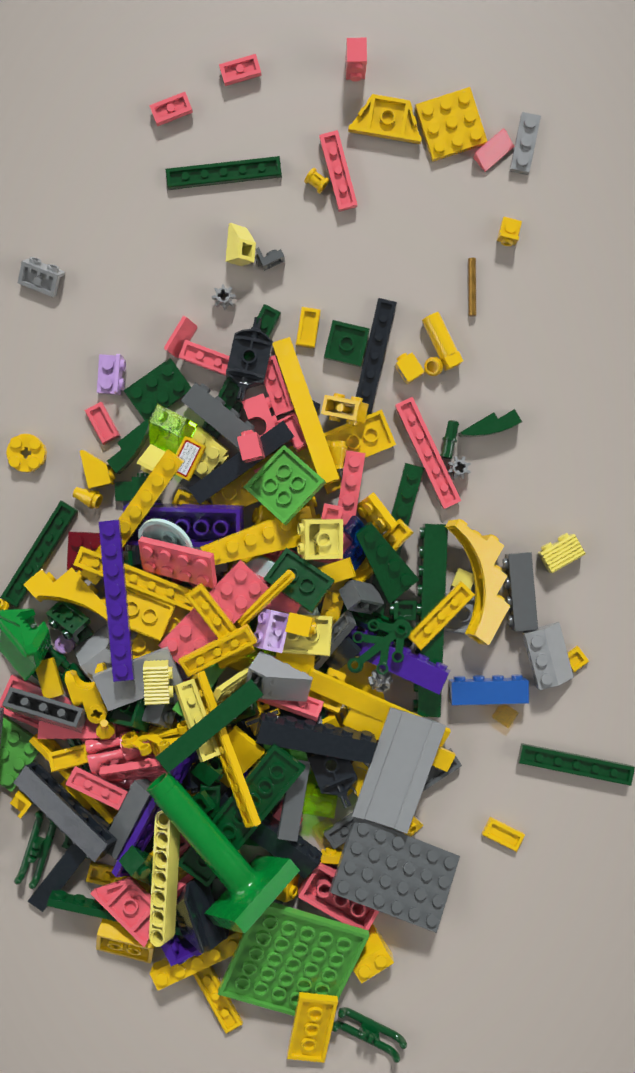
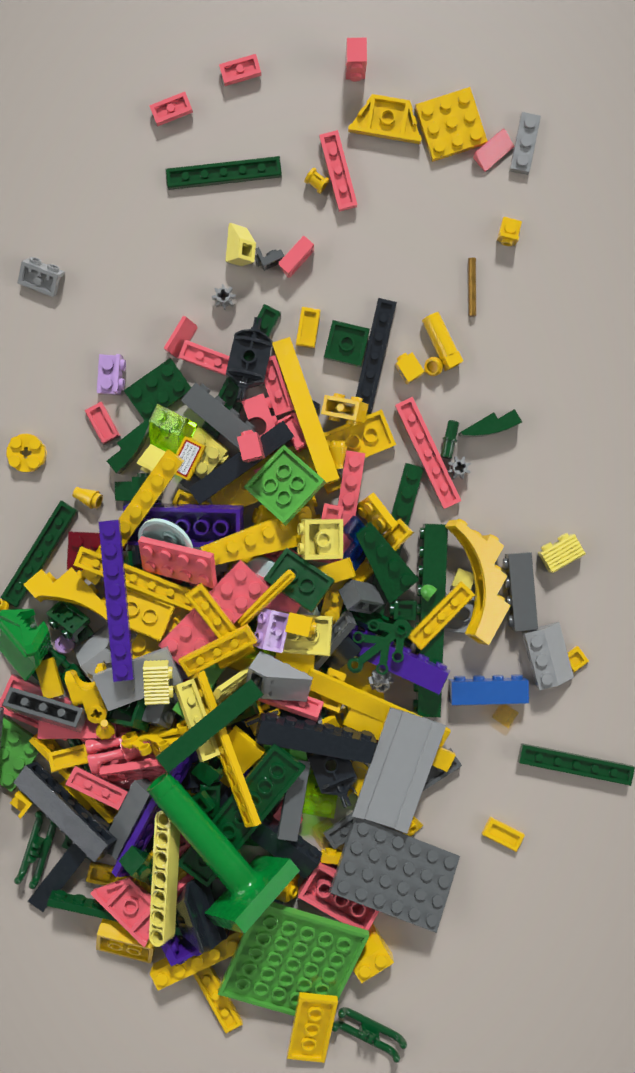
yellow slope [80,450,116,489] -> none
none -> coral slope [279,236,314,278]
none -> bright green hinge [421,584,437,601]

